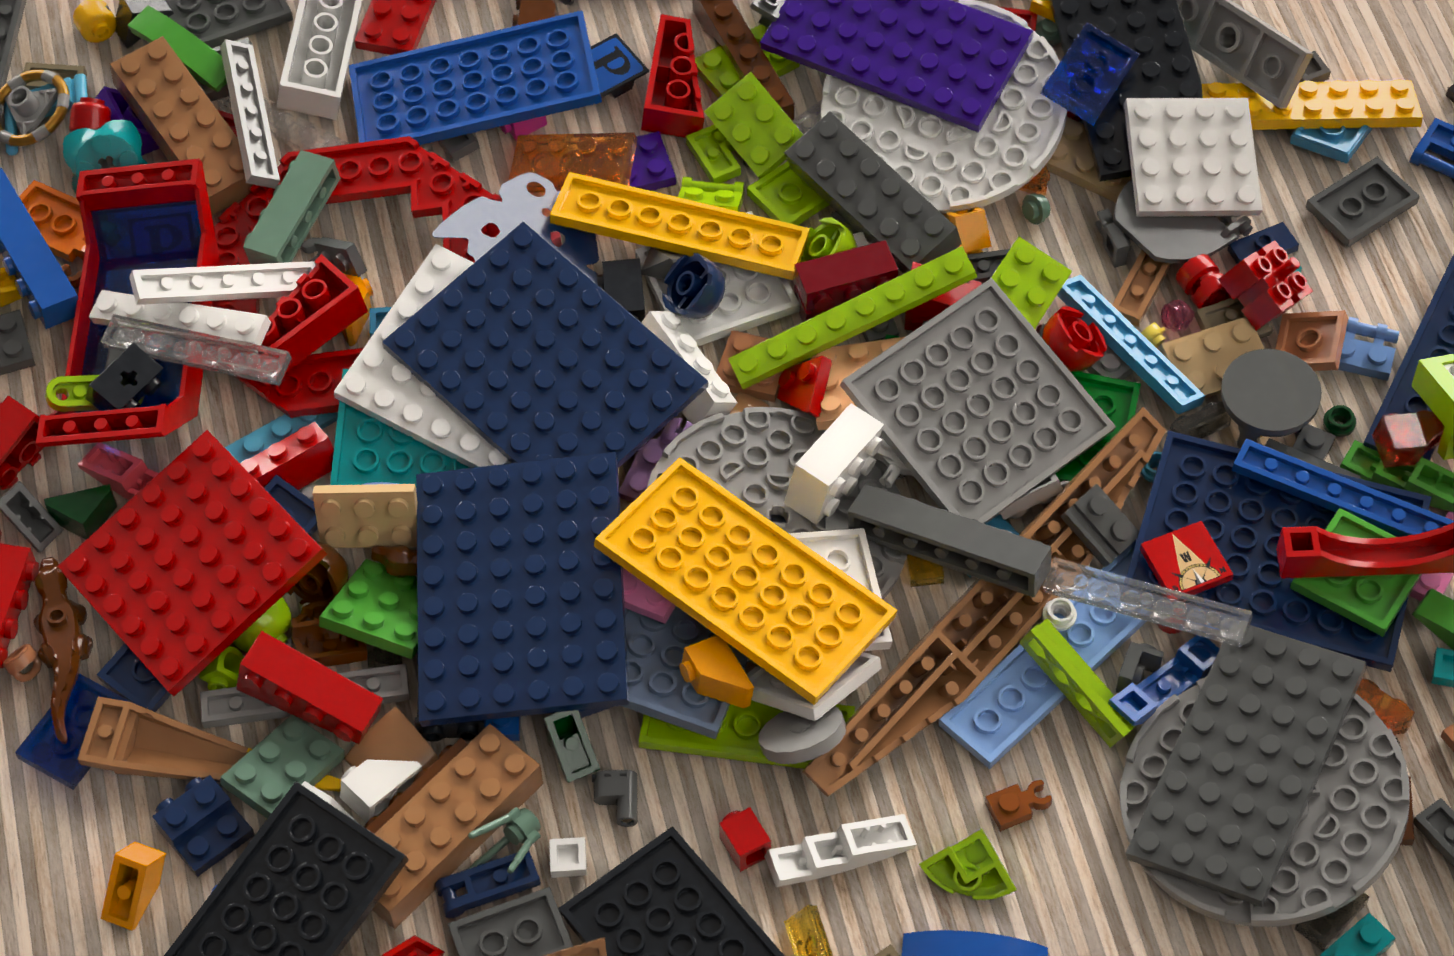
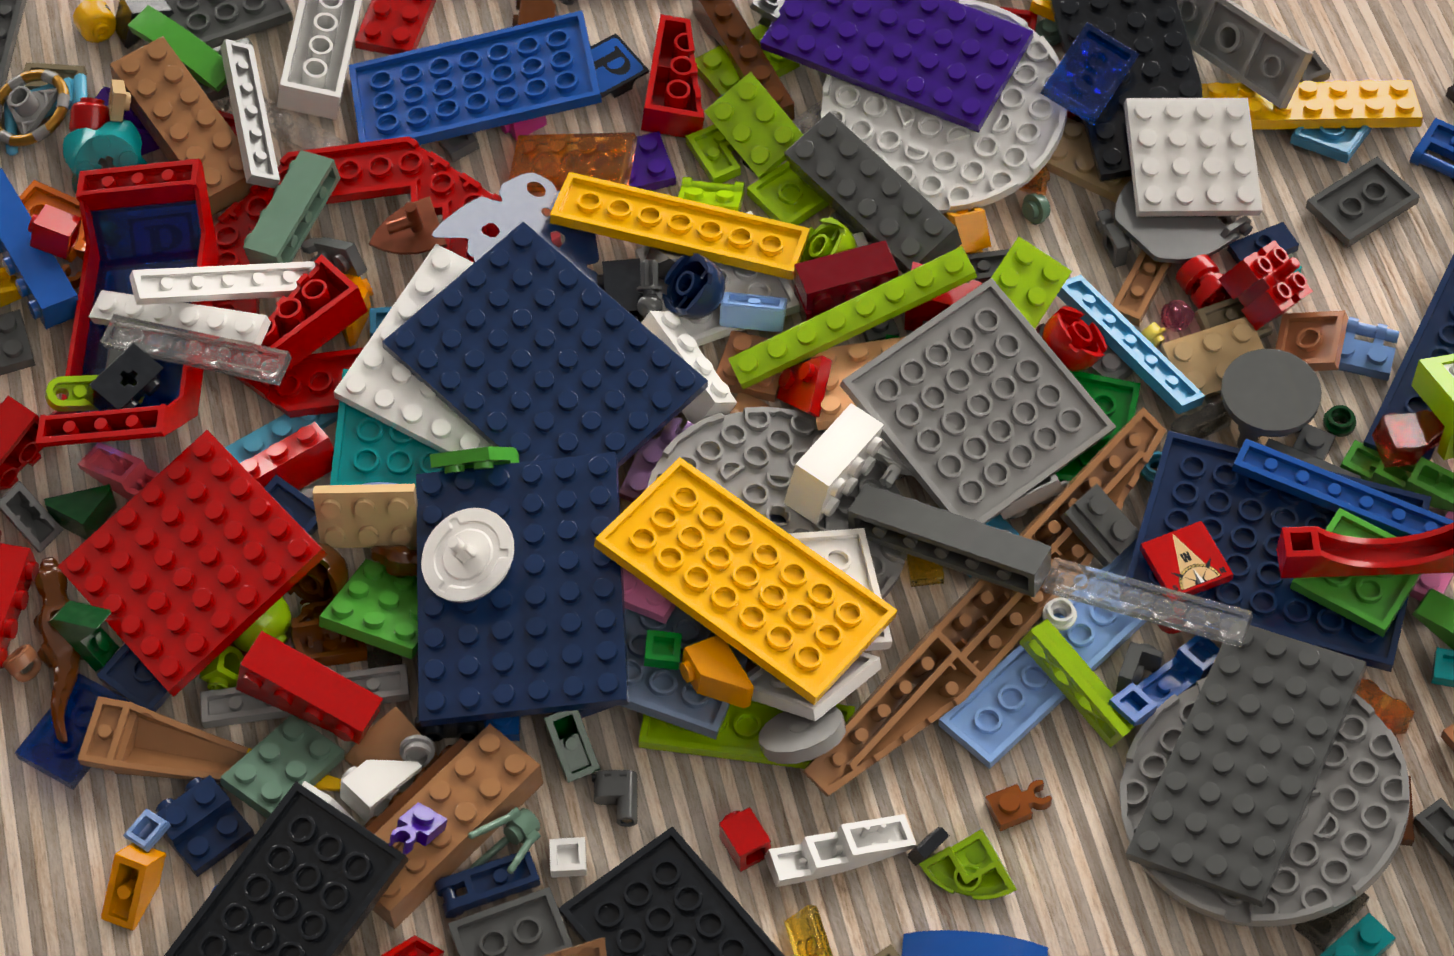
none -> red brick [28,204,82,260]
none -> dark green slope [49,600,120,672]
none -> tan plate [108,79,131,122]
none -> medium blue slope [123,808,171,853]
none -> copper shield [369,196,447,255]
none -> dark purple plate [389,802,448,854]
none -> light grey plate [399,735,435,767]
none -> white piece [421,508,514,602]
none -> bright green plate [430,446,519,474]
none -> dark grey axle [637,260,663,318]
none -> green plate [644,630,682,670]
none -> light blue slope [719,292,788,332]
none -> black tile [908,827,949,866]

